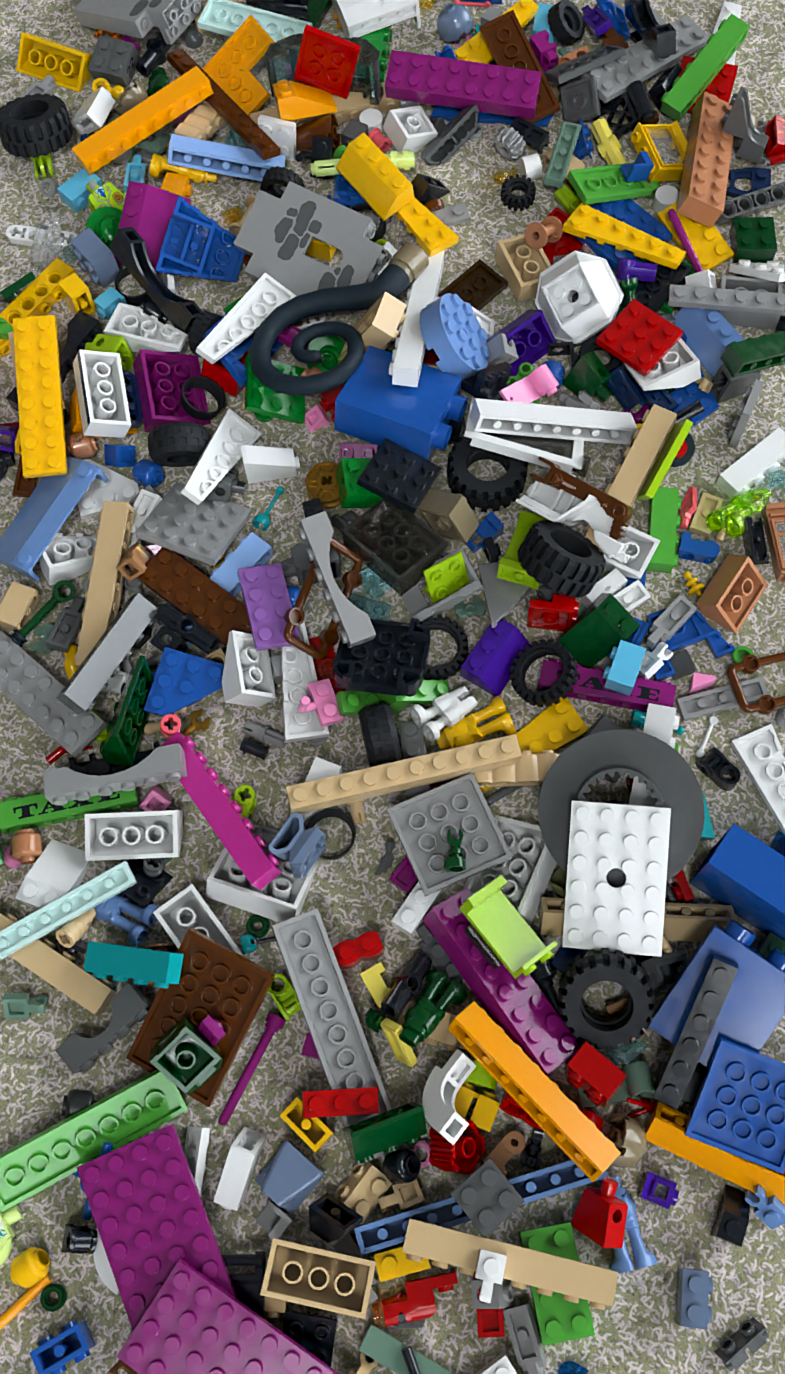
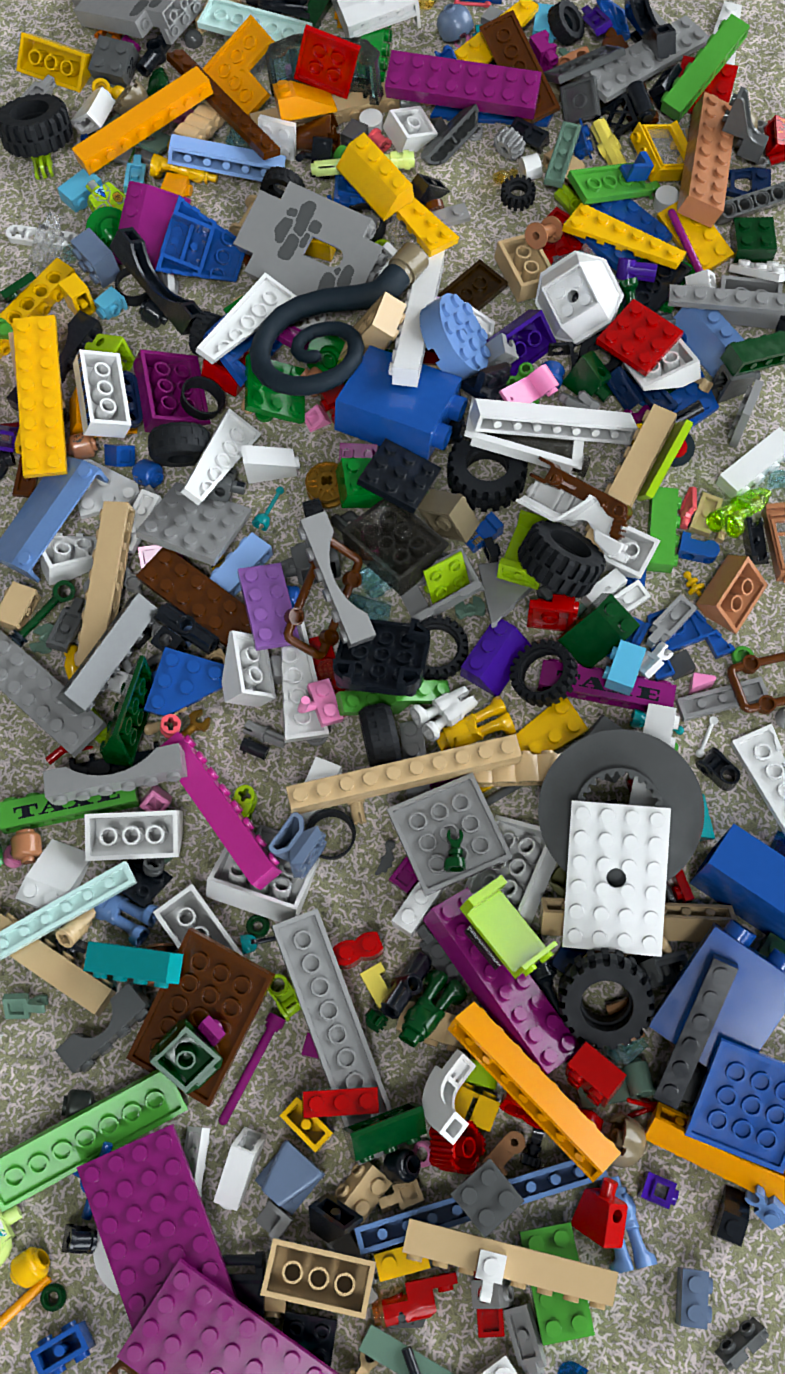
light grey piece [40,178,59,197] -> none
white wedge [104,302,187,352] -> none
medium nougat leg [116,542,151,582] -> none
clear yellow plate [222,205,244,227] -> none
light yellow tile [380,1018,418,1067] -> none

